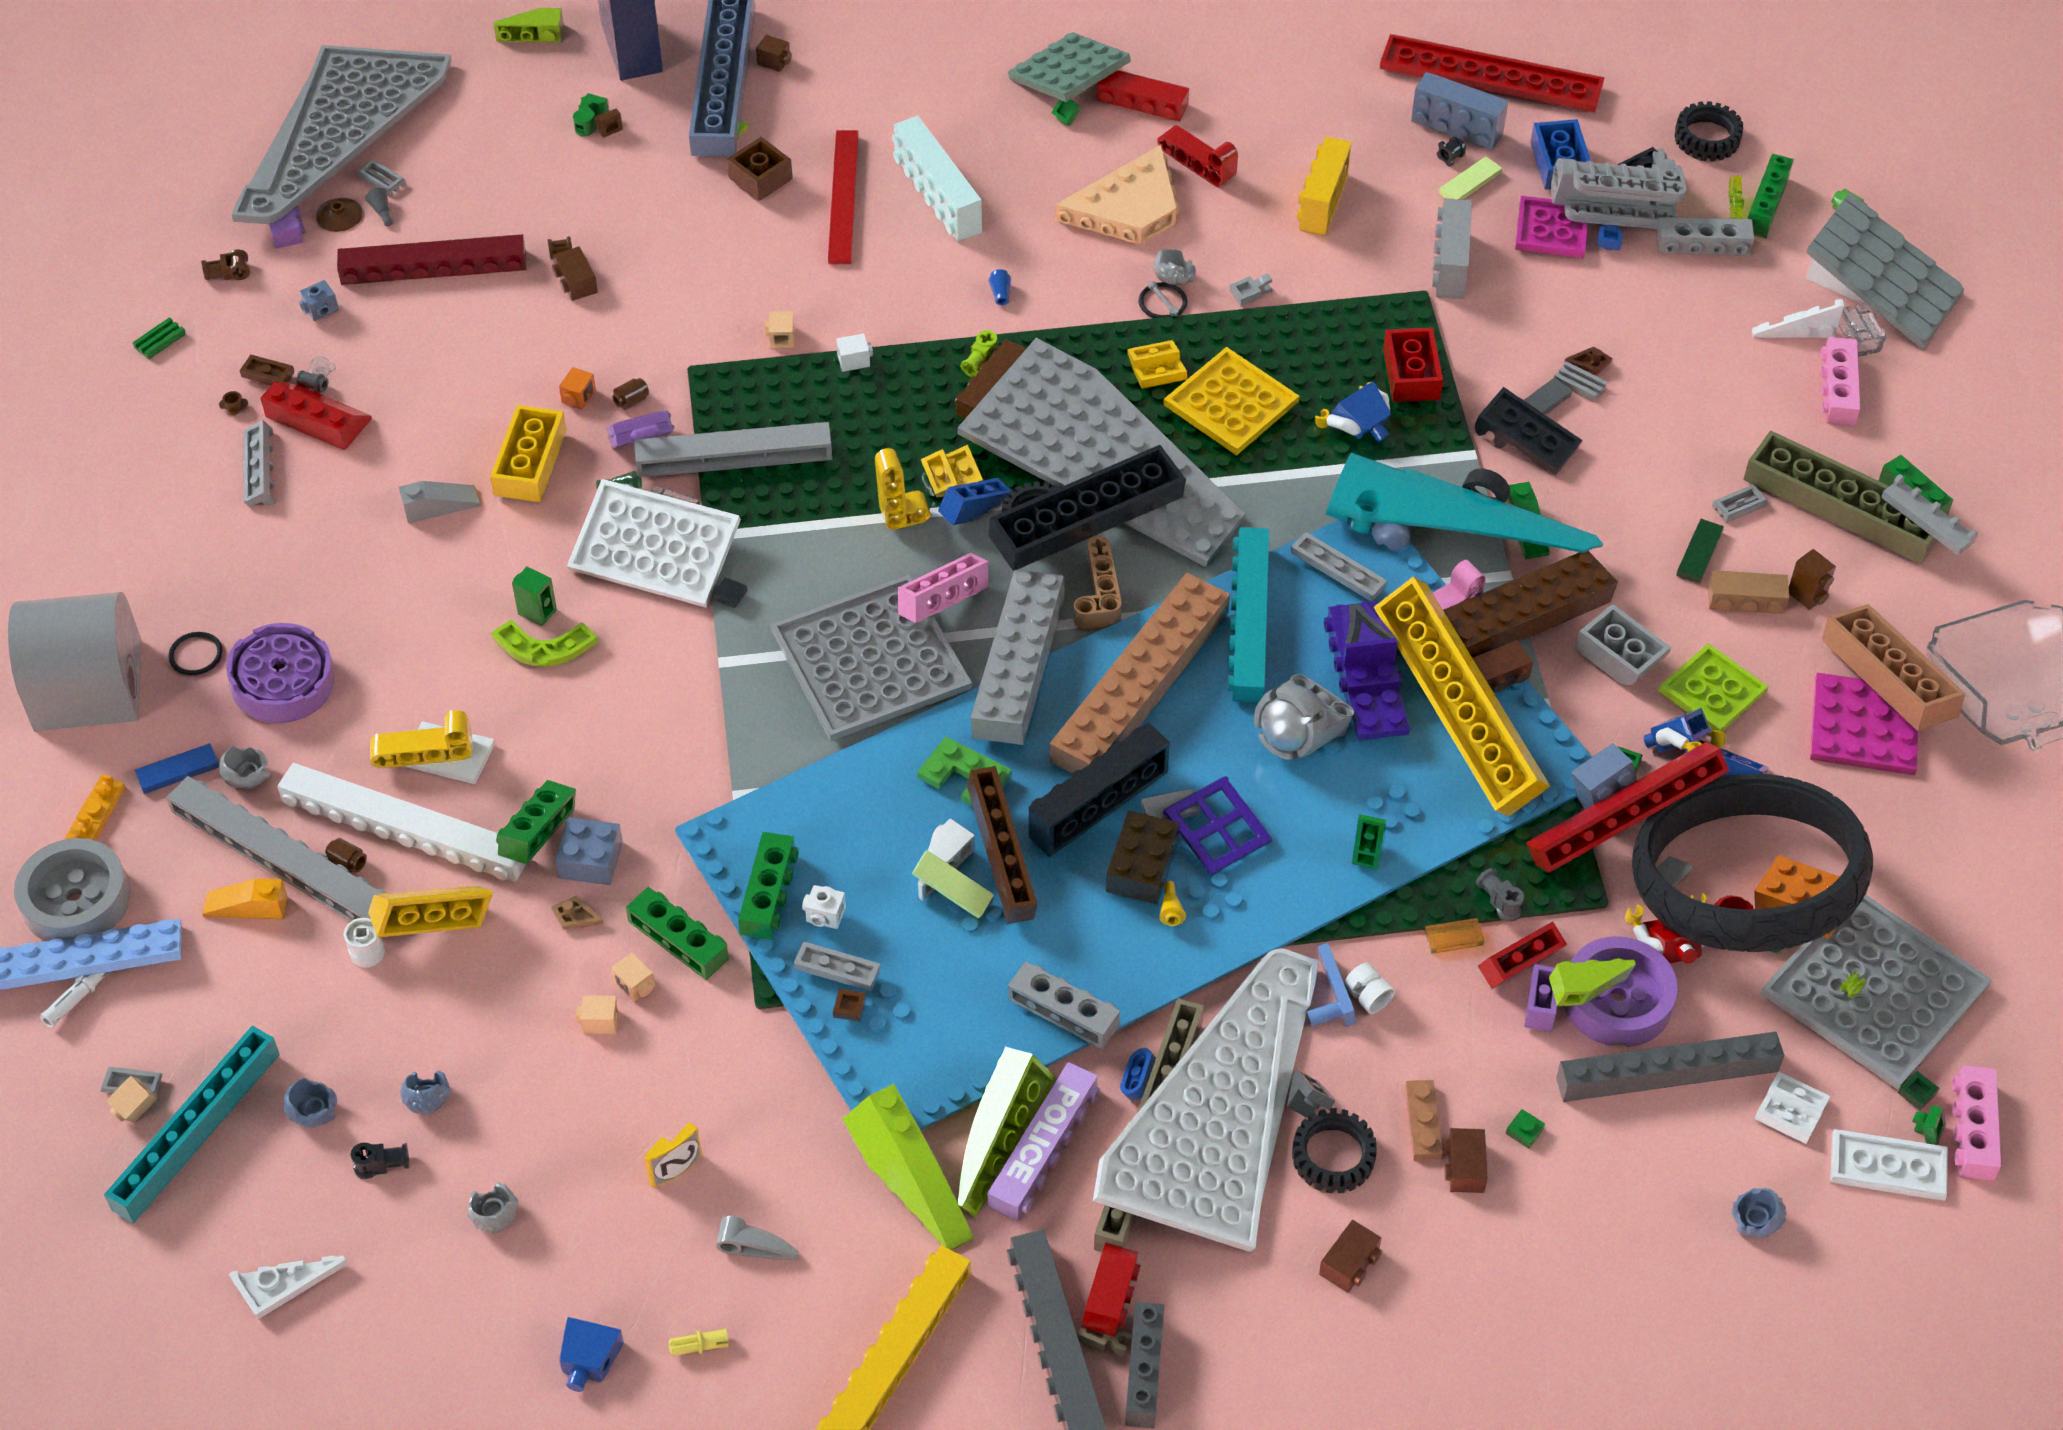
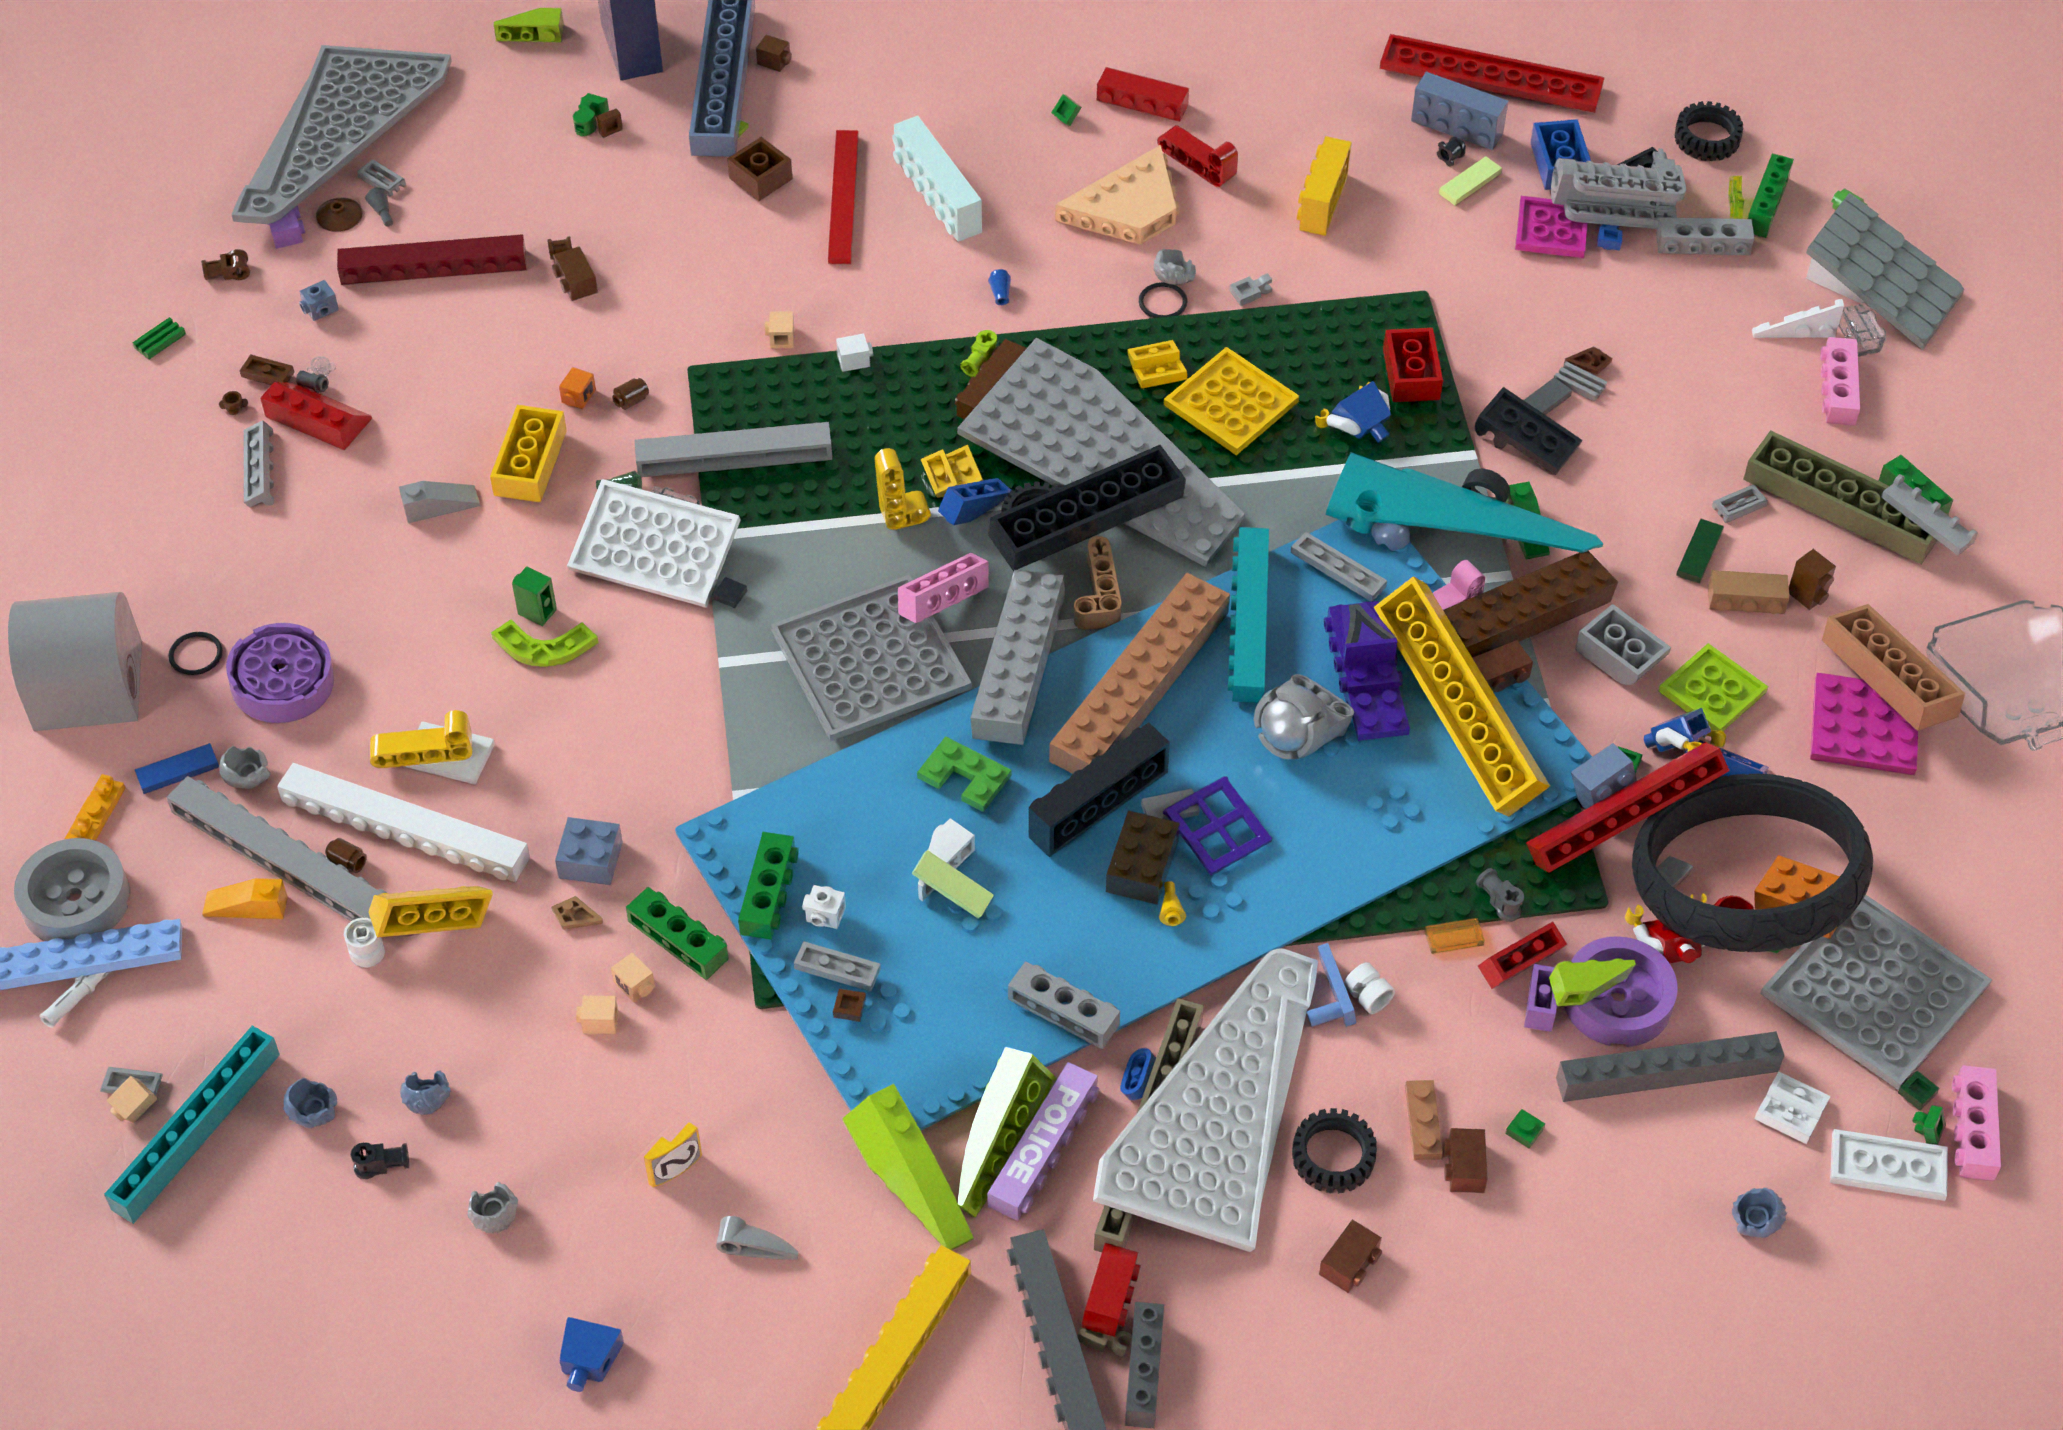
white wing [229,1255,347,1320] -> none
green brick [496,780,576,865] -> none
medium lavender piece [606,411,675,449] -> none
light yellow axle [669,1328,729,1356] -> none
reddish brown brick [967,766,1038,924] -> none
sand green plate [1008,32,1131,102] -> none
light grey hinge [1148,281,1179,317] -> none
dark grey slope [1287,1069,1335,1118] -> none
green slope [1352,814,1386,869] -> none
light grey brick [1432,198,1472,299] -> none
lime bush [1840,971,1867,998] -> none

